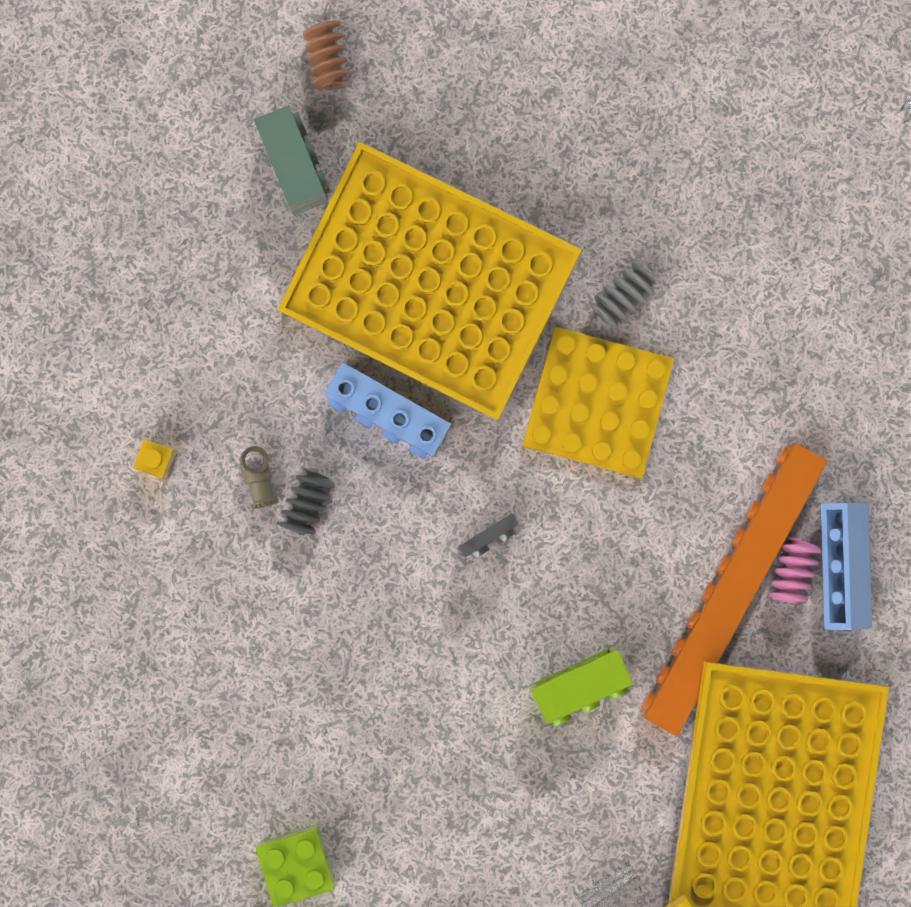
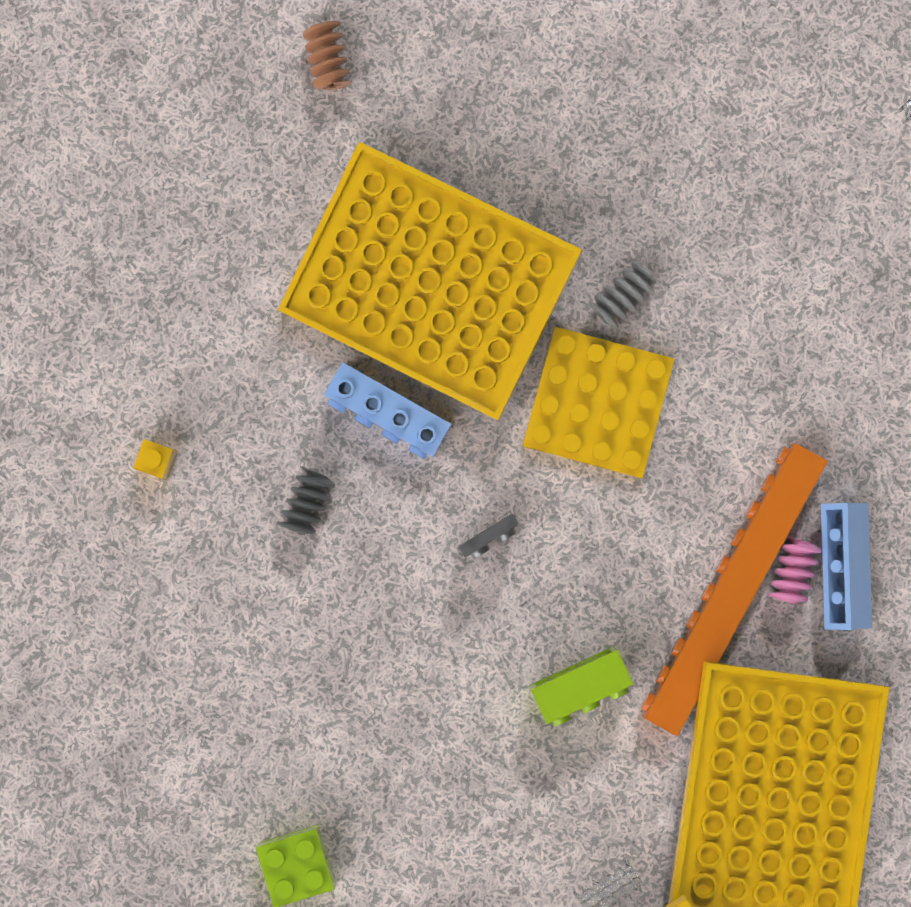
dark tan connector [239,446,279,510] -> none
sand green brick [254,105,331,216] -> none

